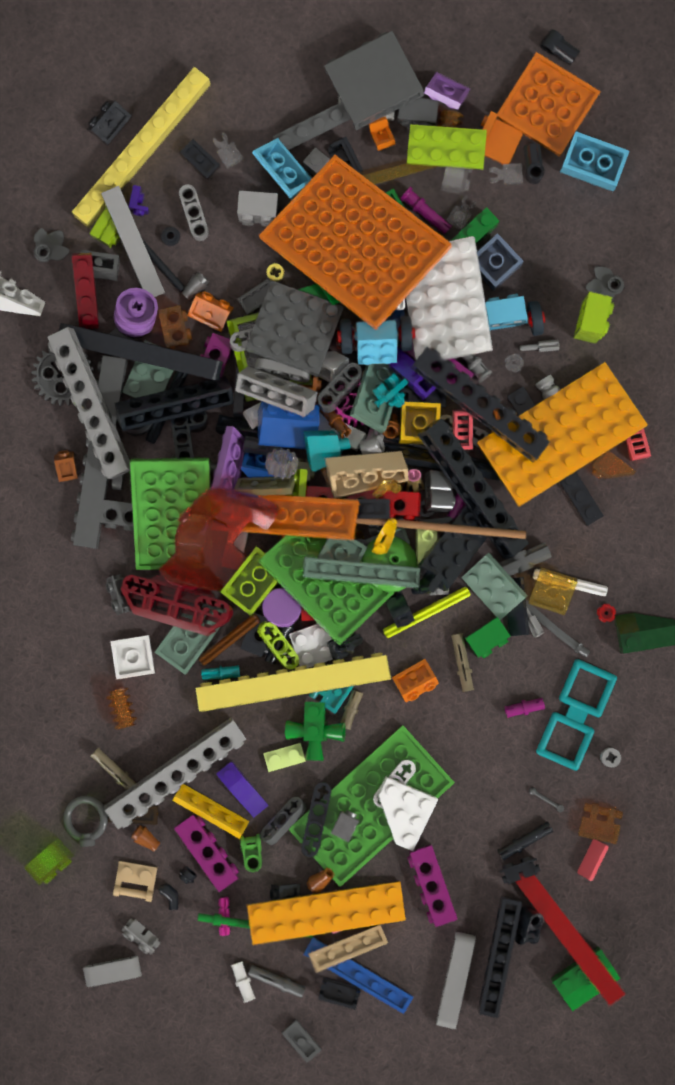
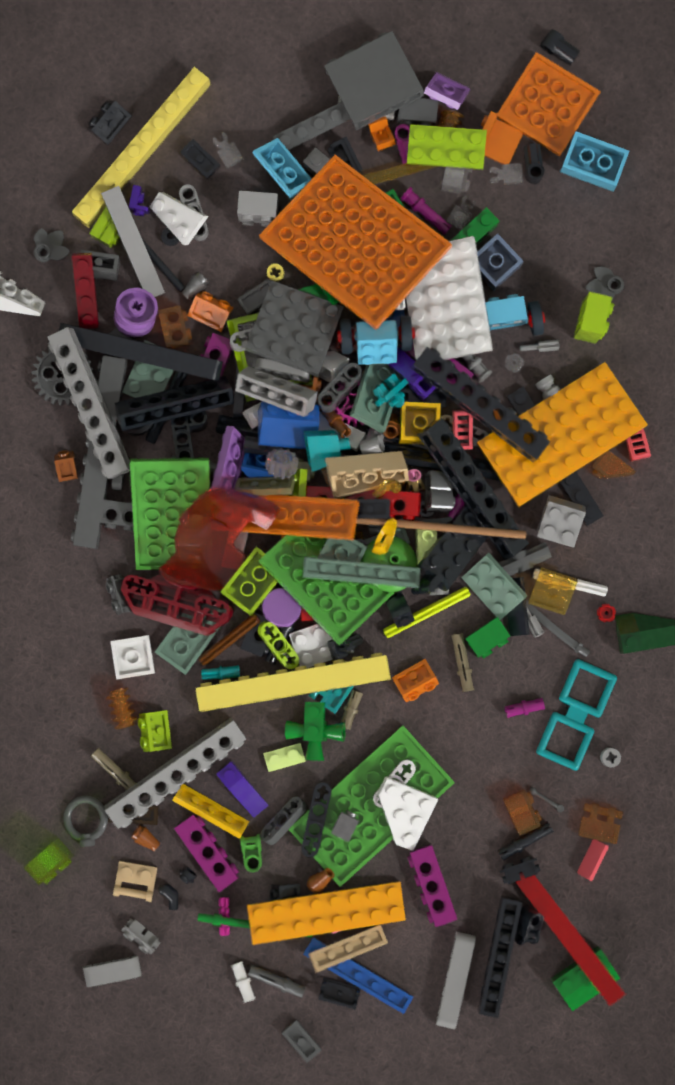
none -> lime bracket [138,710,172,752]
none -> white wing [149,192,208,245]
none -> magenta piece [394,124,410,165]
none -> clear orange brick [503,789,542,835]
none -> light grey brick [537,495,586,548]

